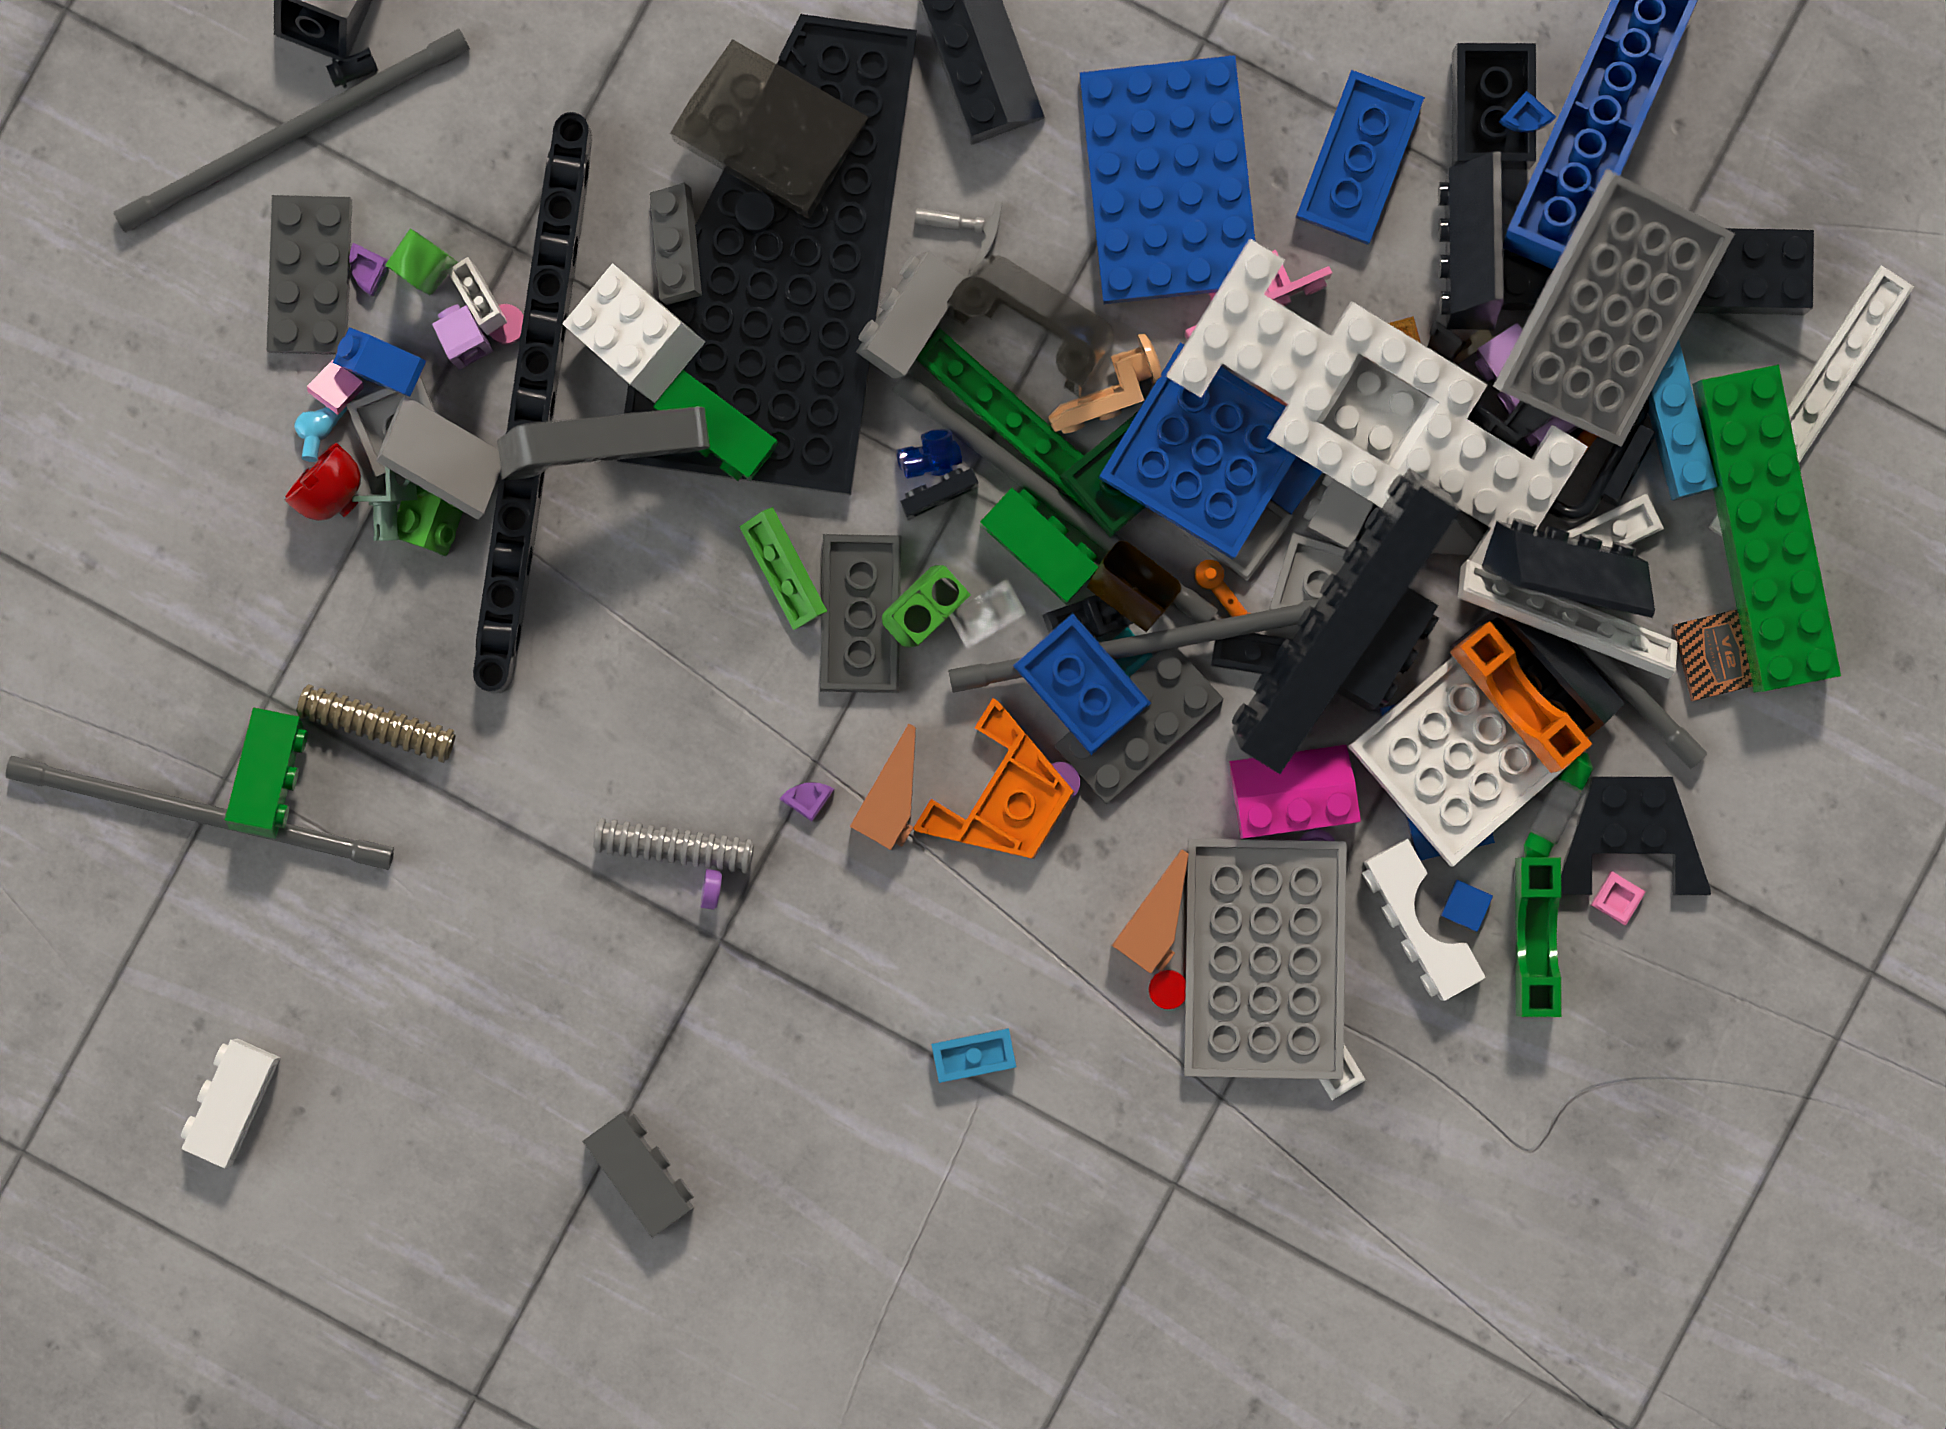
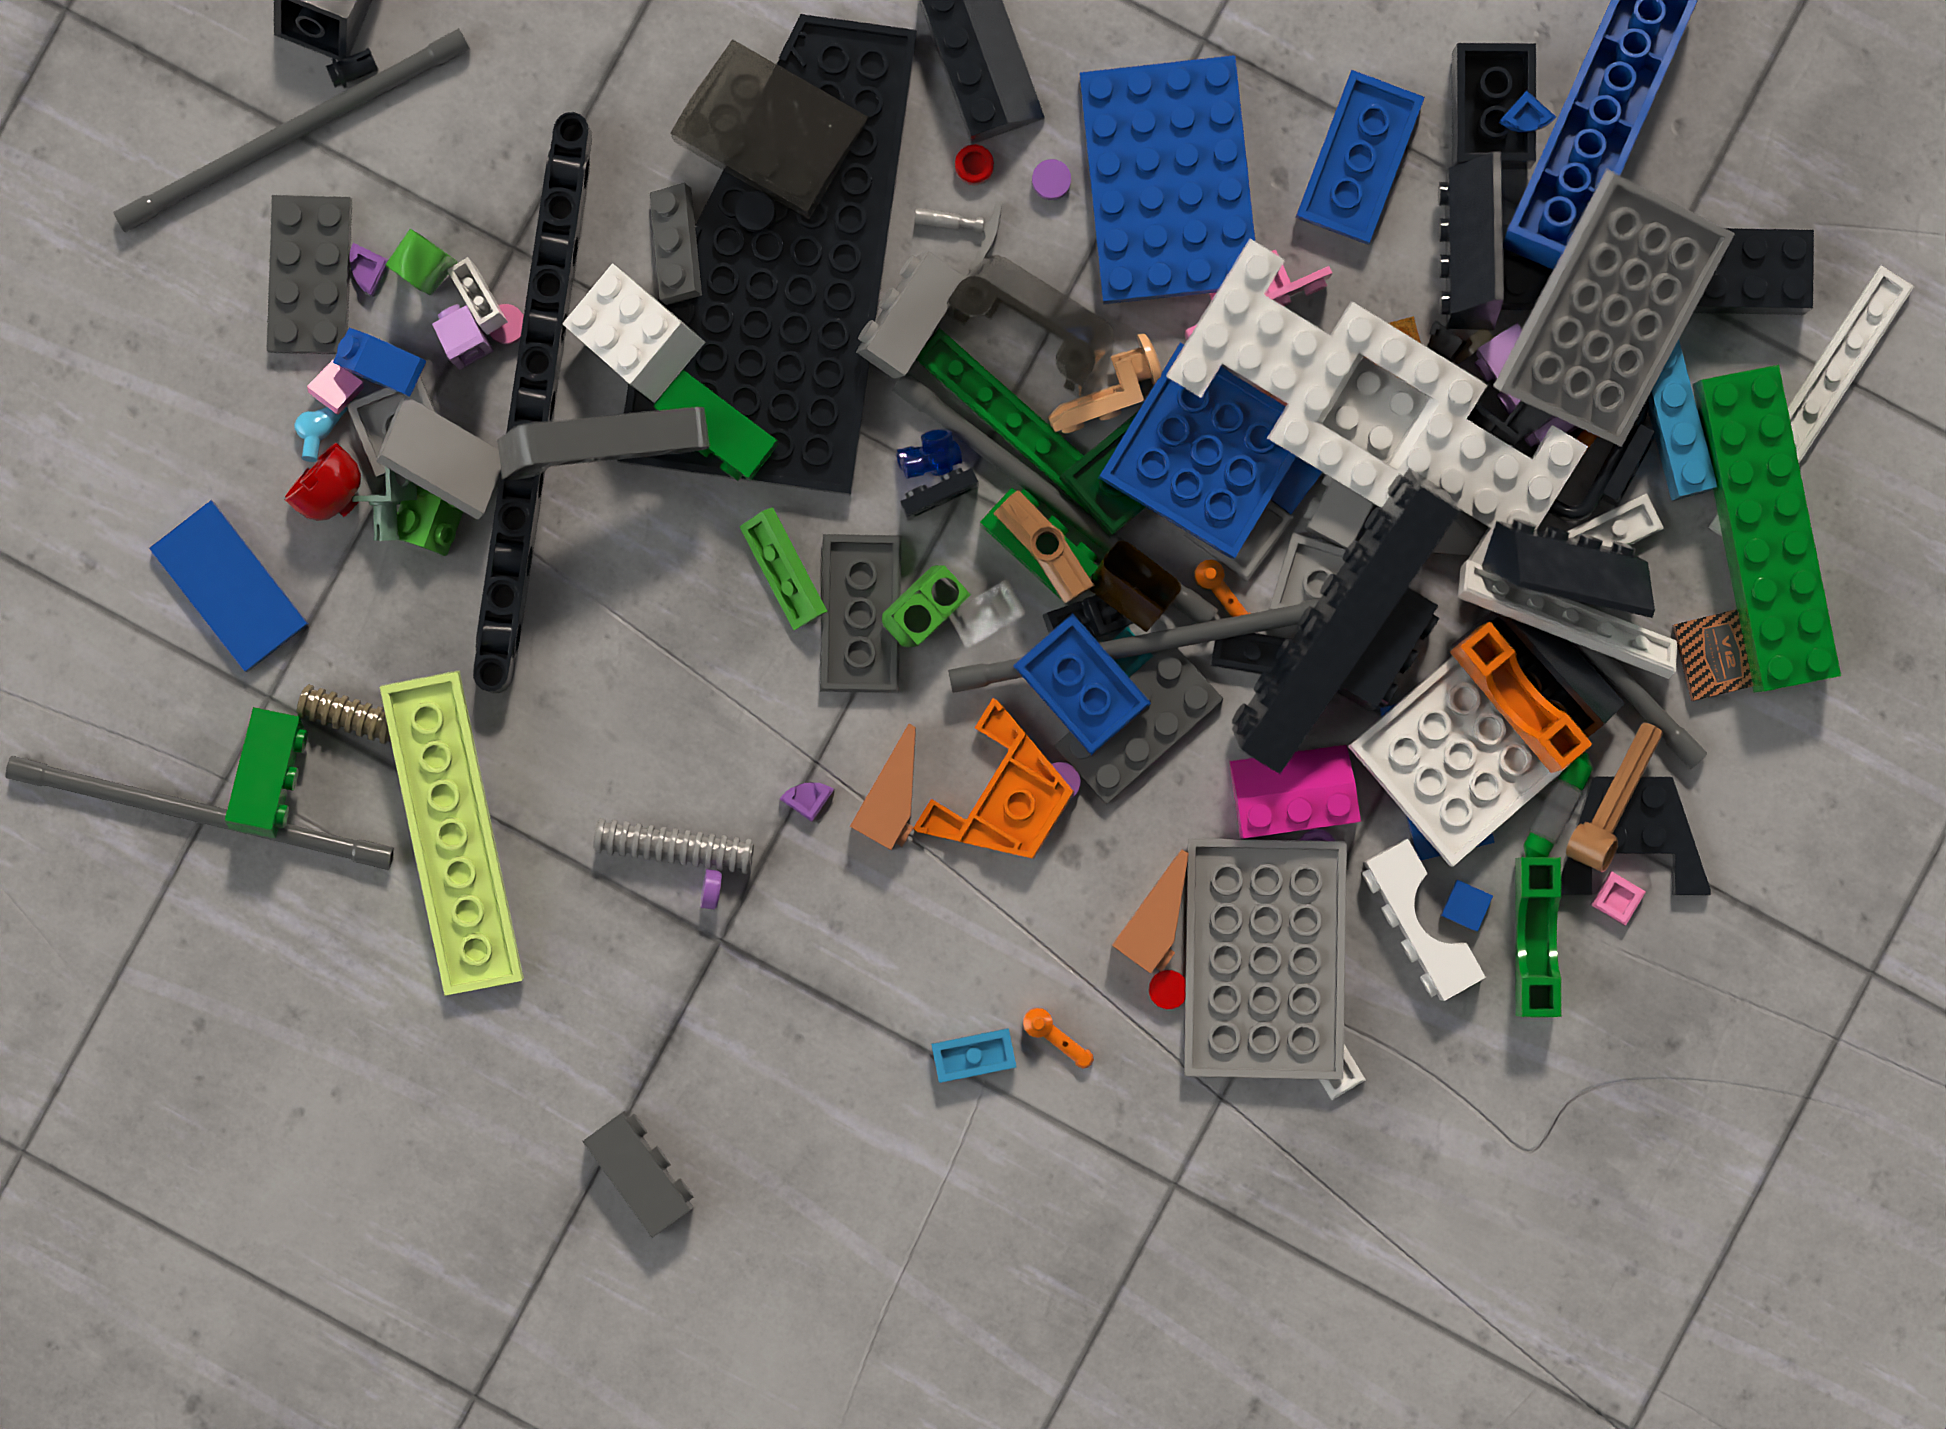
white brick [181,1038,280,1168] -> none
none -> blue tile [149,500,309,672]
none -> yellowish green plate [380,670,524,996]
none -> red tile [955,144,994,185]
none -> medium nougat piece [993,490,1094,604]
none -> orange piece [1023,1007,1094,1069]
none -> medium lavender tile [1032,159,1071,200]
none -> medium nougat axle [1566,723,1663,872]

